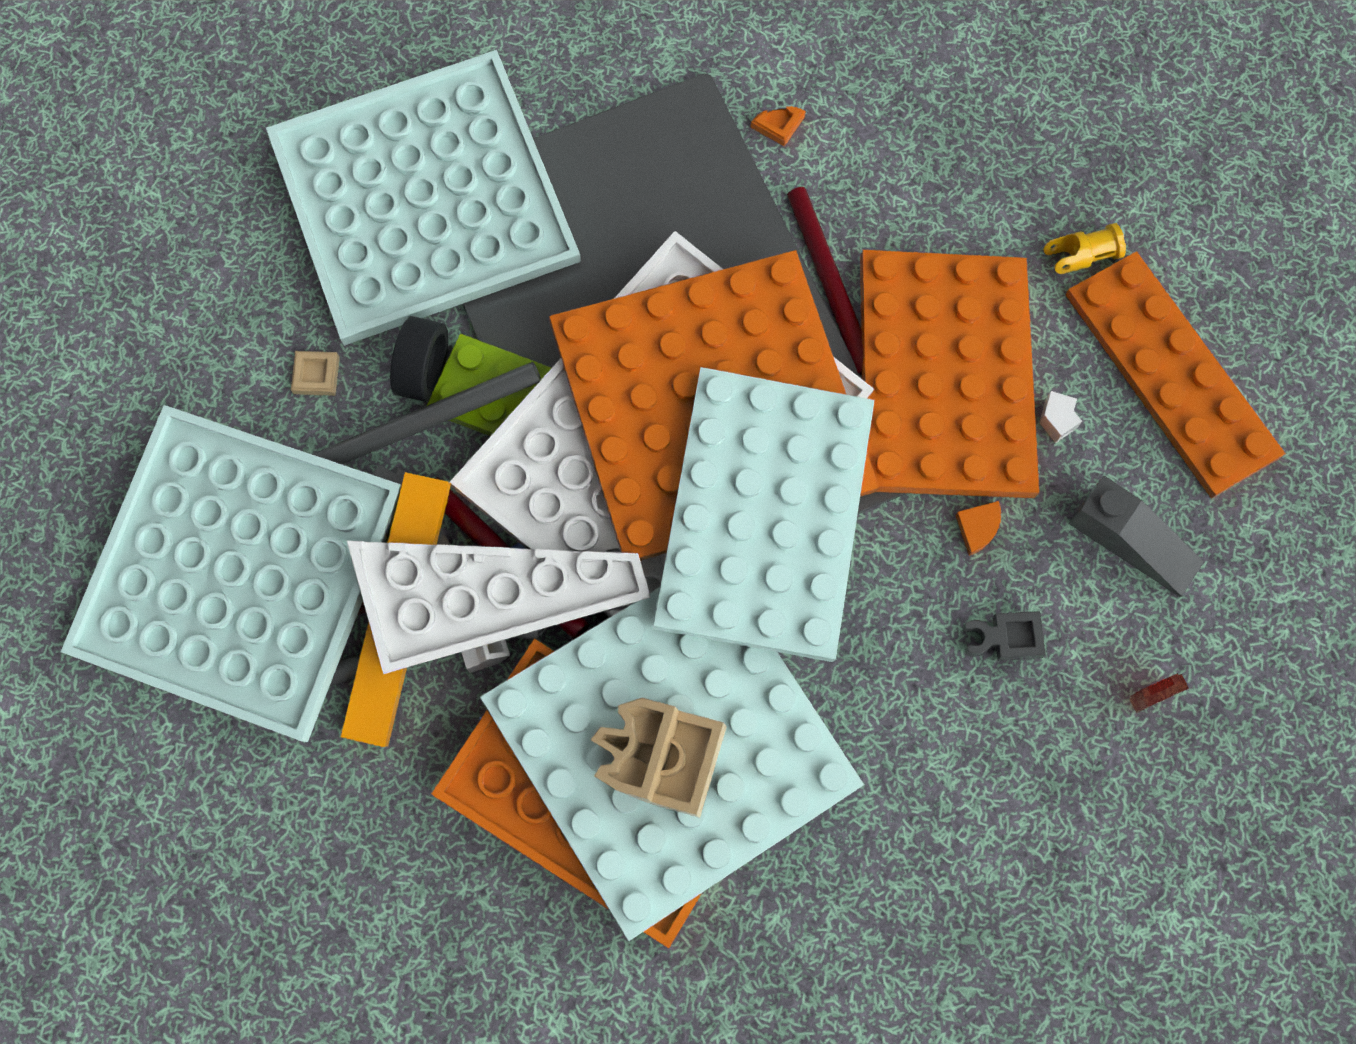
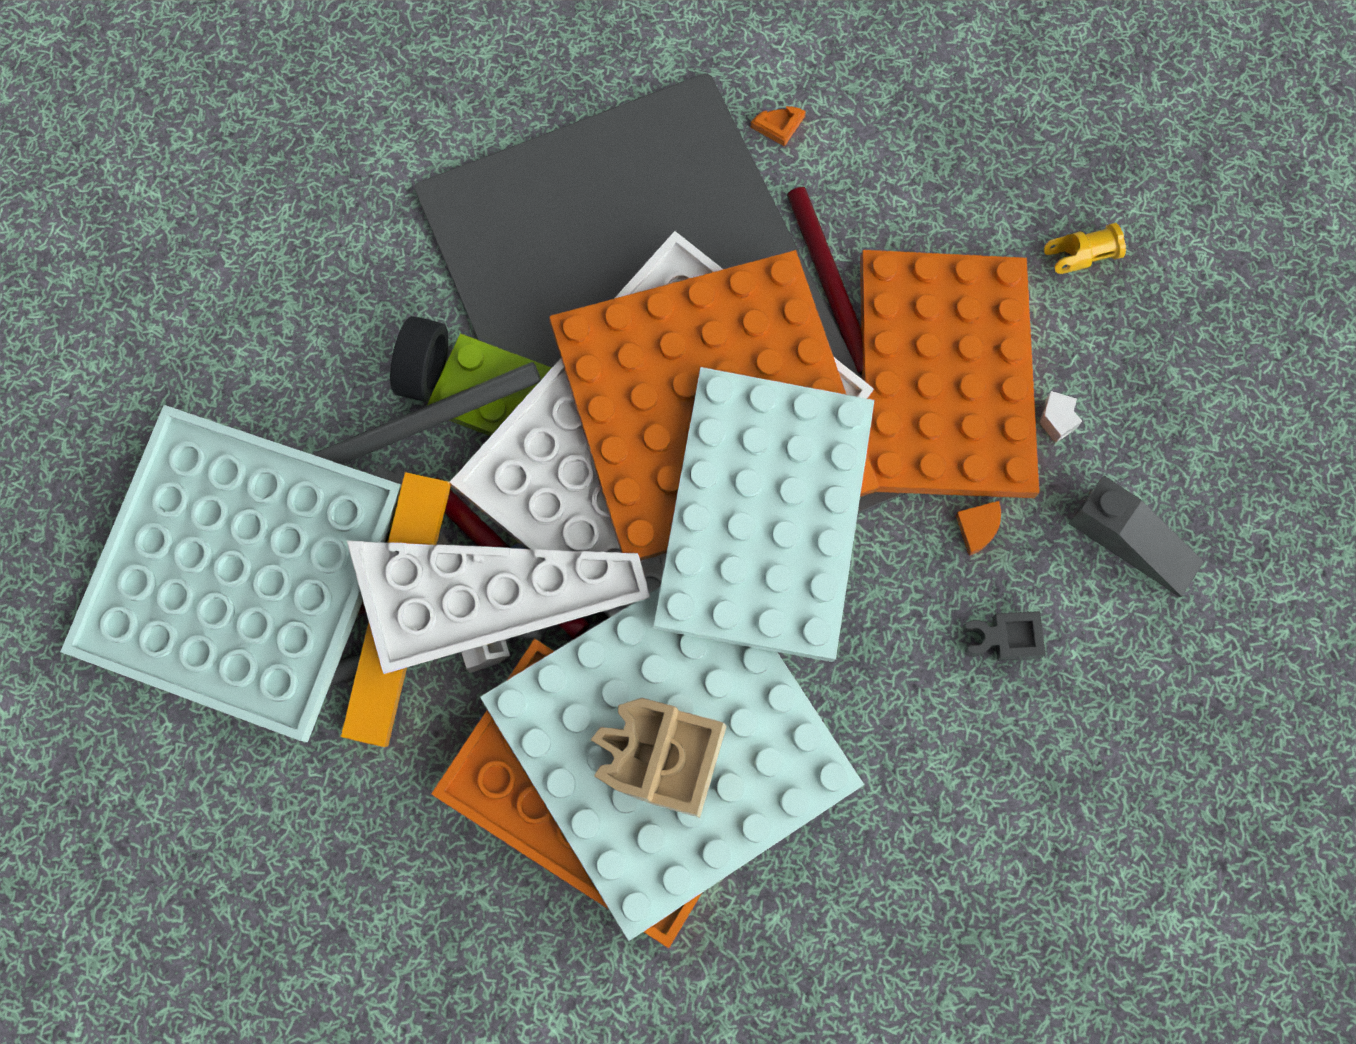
light aqua plate [266,50,581,346] -> none
tan tile [291,351,340,396] -> none
orange plate [1065,251,1286,499] -> none
clear red tile [1129,673,1189,713] -> none

